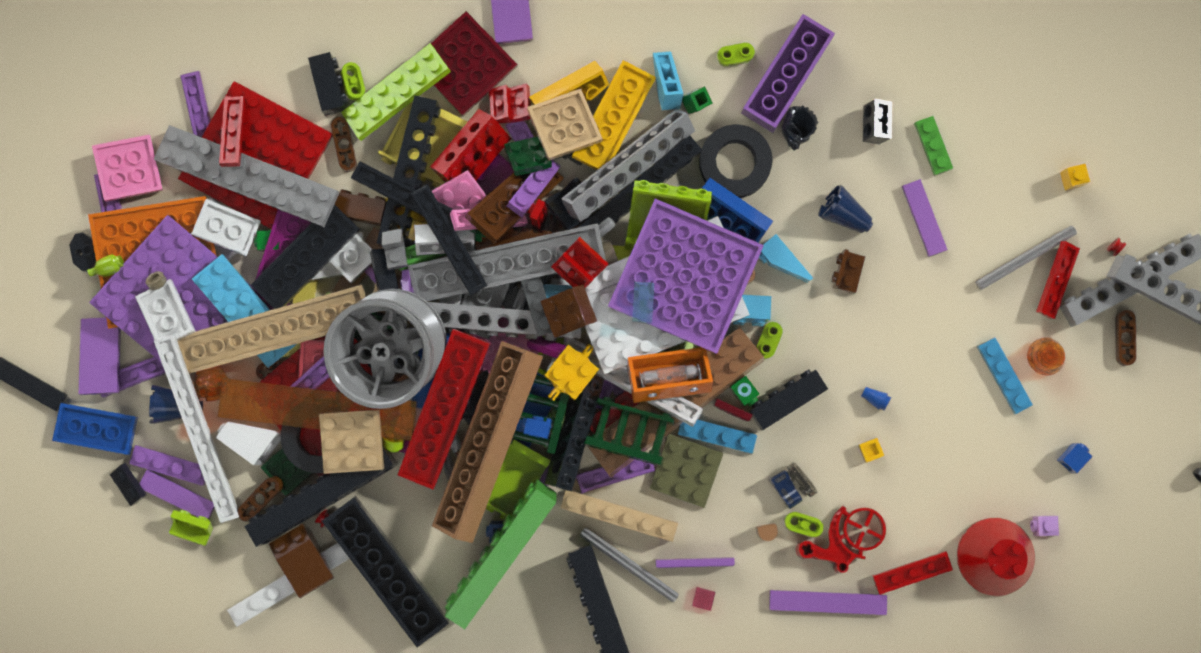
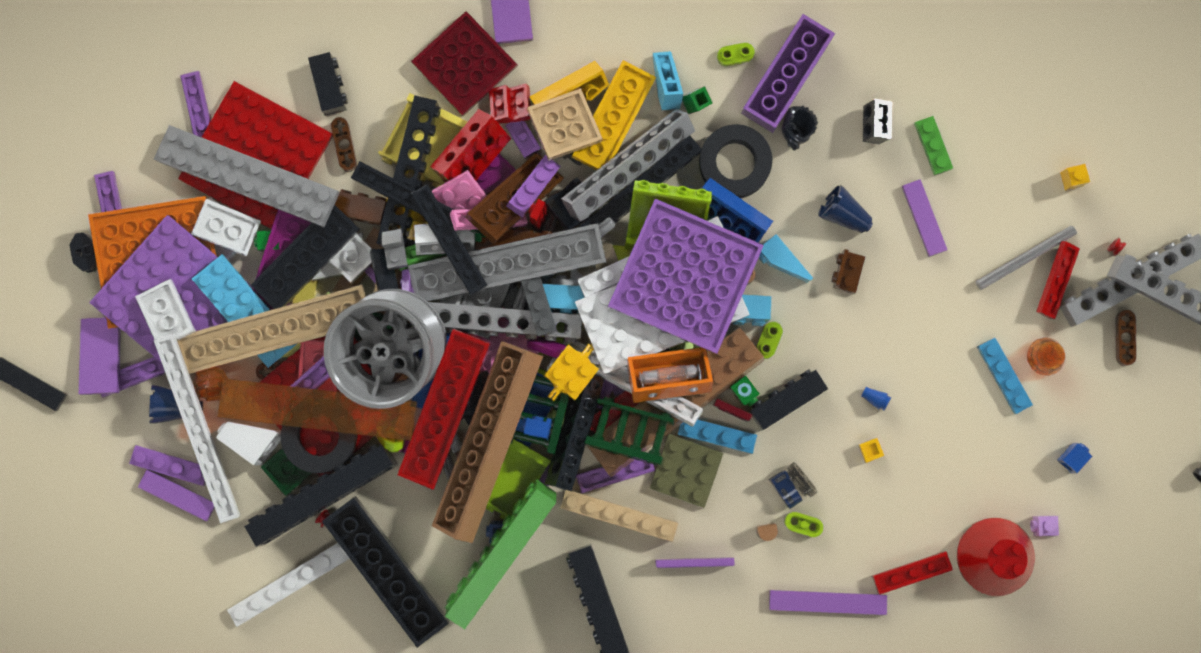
blue plate [52,403,138,455] -> none
lime plant [87,255,124,277] -> none
bright pink plate [92,135,163,202] -> none
black plate [110,463,146,506] -> none
dark tan tile [145,271,167,290] -> none
lime bracket [169,510,213,546] -> none
plate [219,96,245,167] -> none
reddish brown beam [237,476,283,522] -> none
reddish brown slope [269,523,334,599] -> none
tan plate [319,410,384,474] -> none
lime plate [341,43,451,141] -> none
lime plate [341,62,365,101] -> none
dark green plate [504,136,552,176] -> none
reddish brown brick [540,285,597,338] -> none
red slope [551,237,608,288] -> none
light grey axle [580,528,678,602] -> none
clear light blue plate [632,282,654,323] -> none
clear pink tile [692,586,716,611] -> none
red piece [795,506,886,573] -> none

